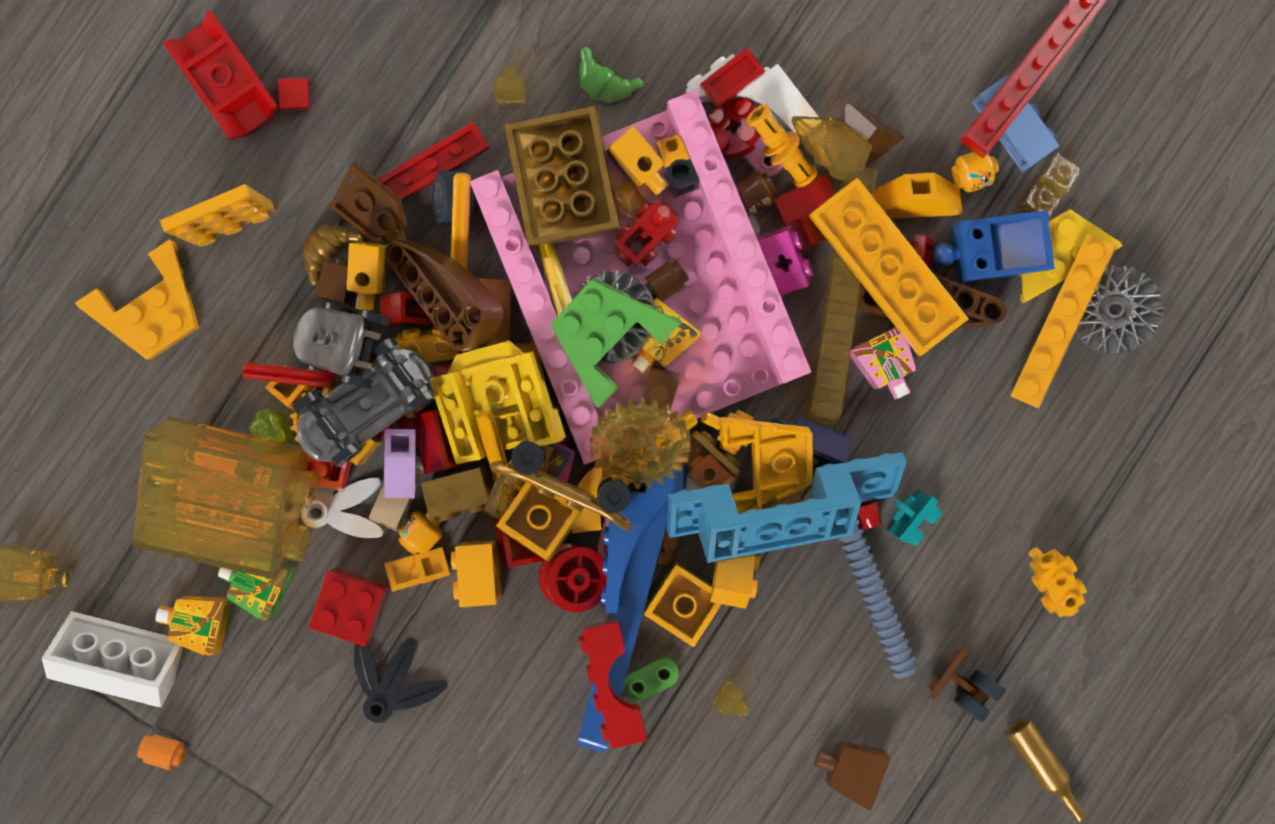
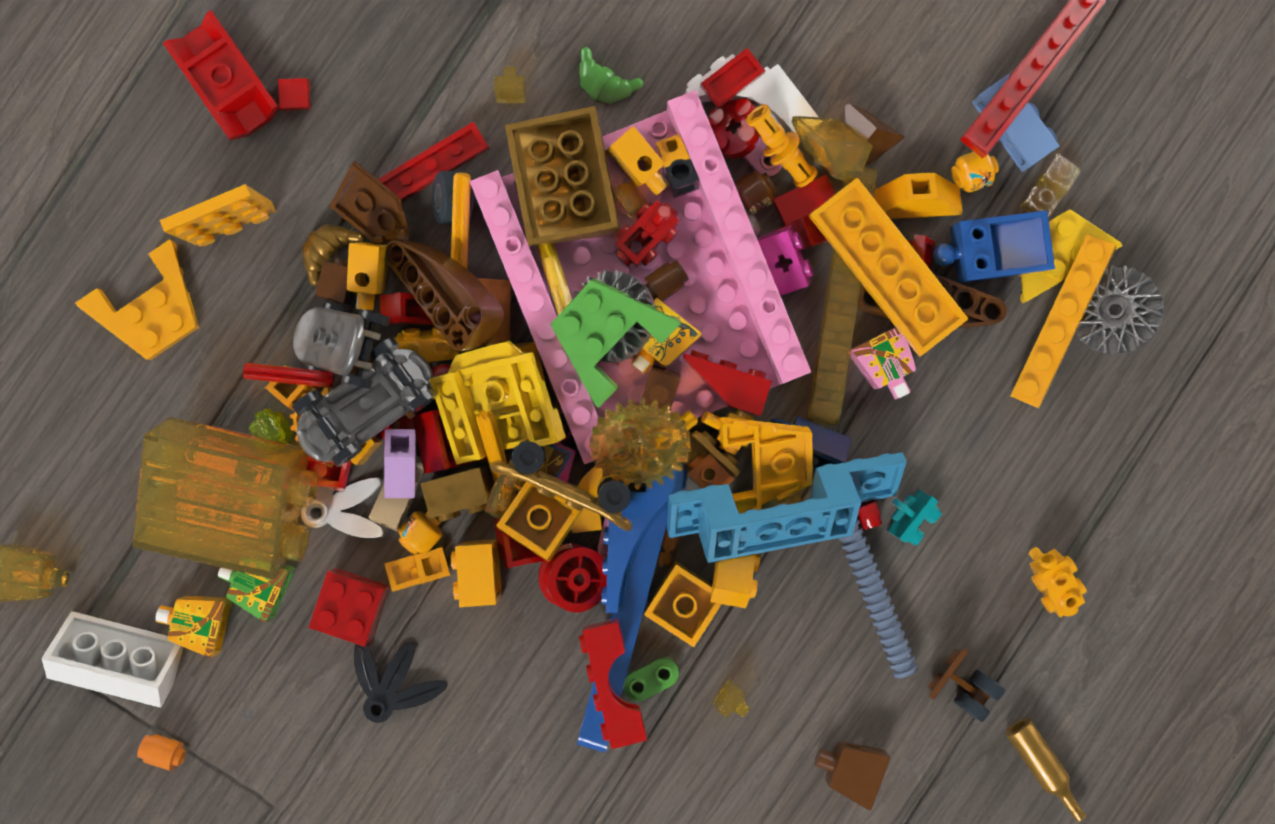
none -> red slope [682,350,772,416]

